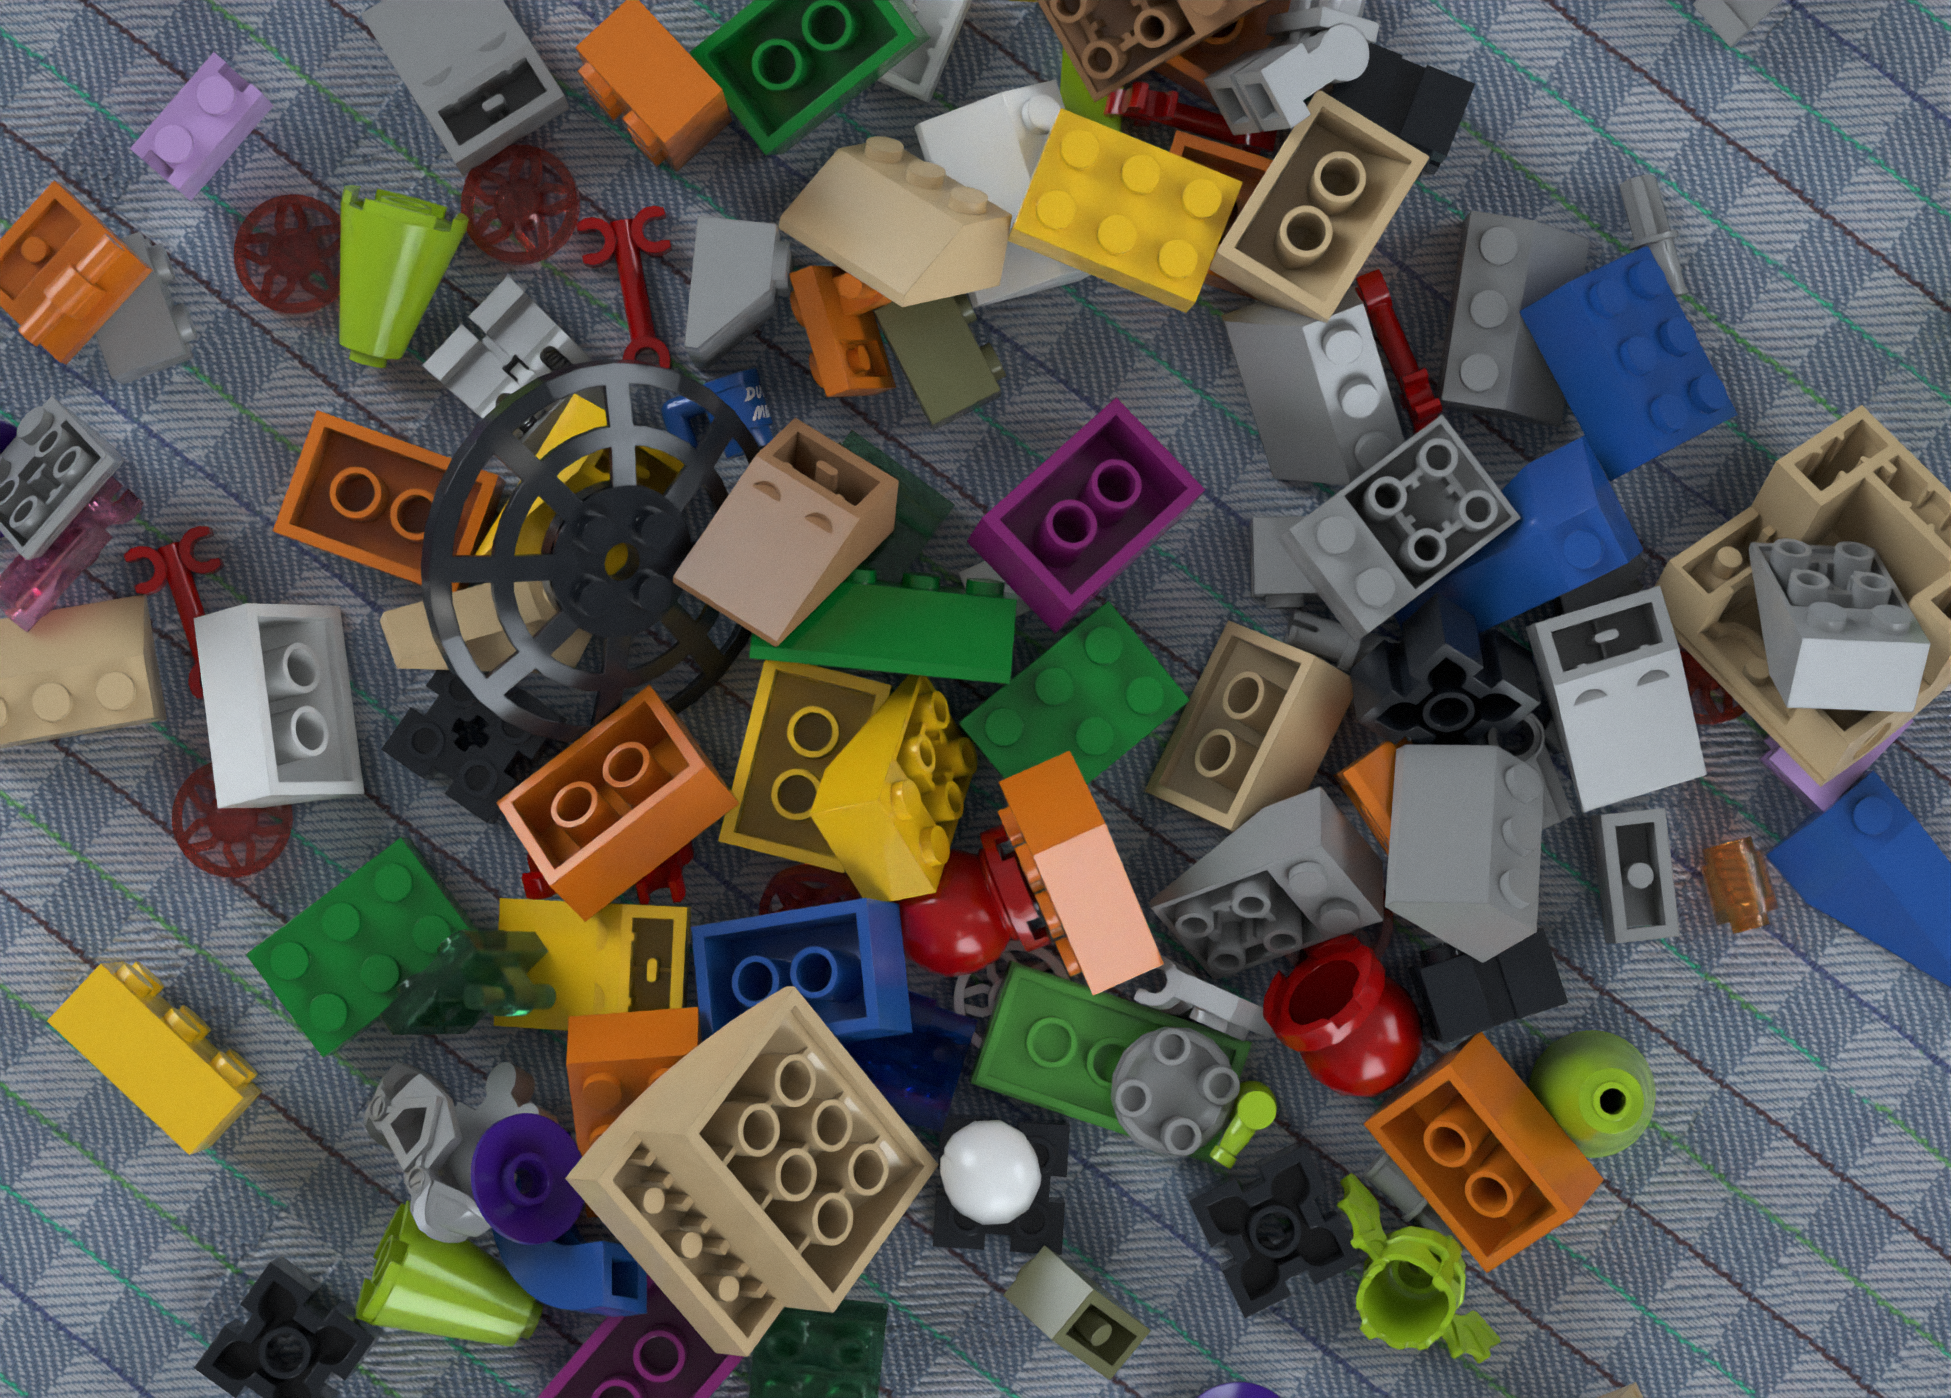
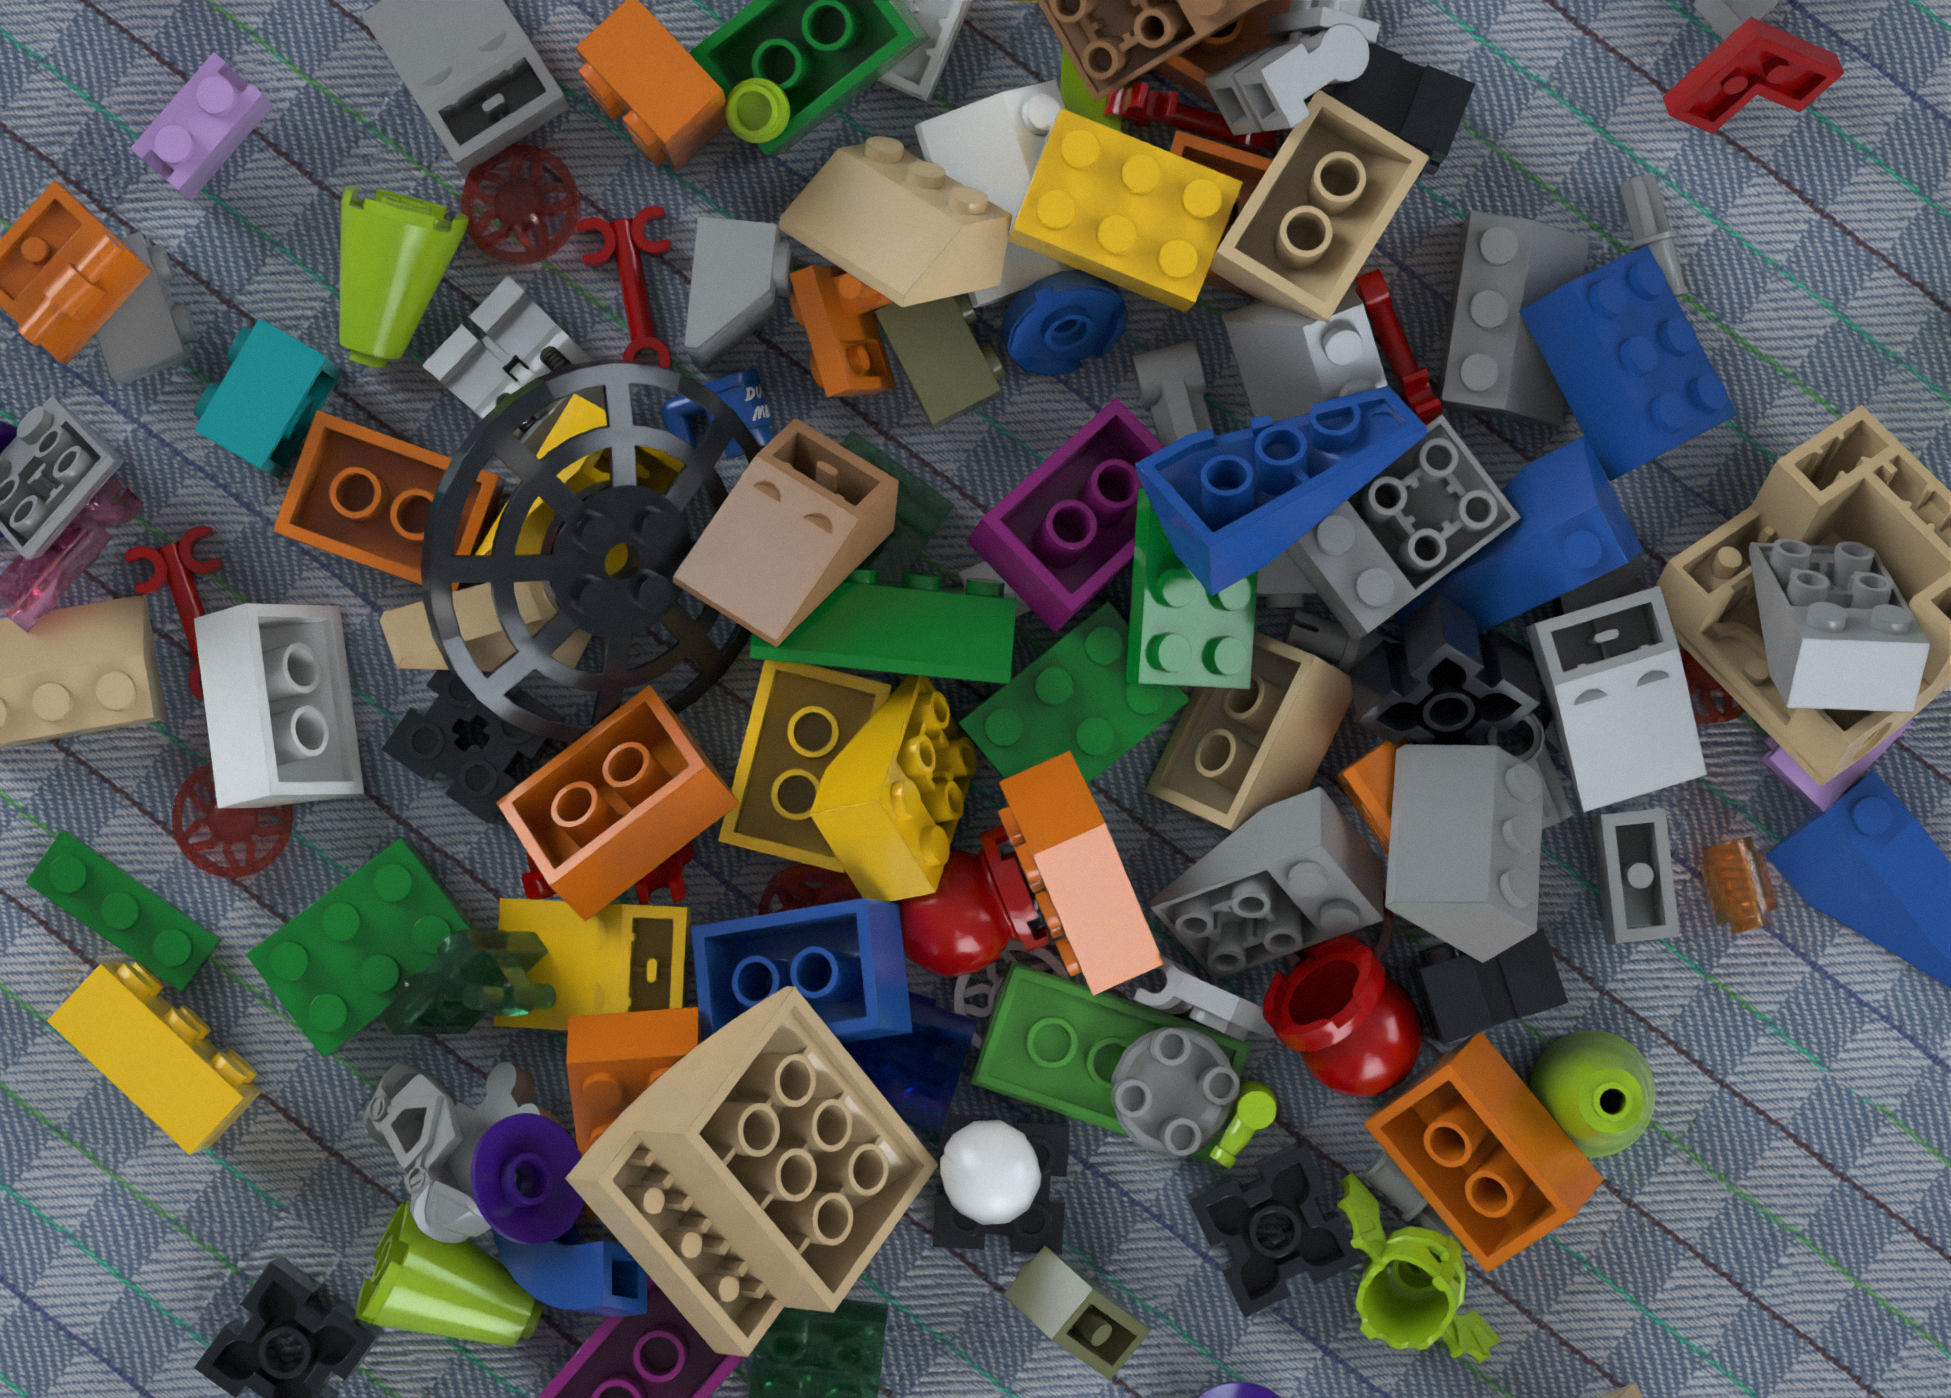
clear red wheel [234,194,340,315] -> none
none -> green plate [25,830,222,992]
none -> teal brick [194,318,344,480]
none -> lime plate [725,78,790,143]
none -> blue plate [1000,270,1129,376]
none -> plate [1126,488,1258,689]
none -> light grey piece [1131,340,1214,447]
none -> blue wedge [1135,386,1427,596]
none -> red plate [1662,17,1844,134]

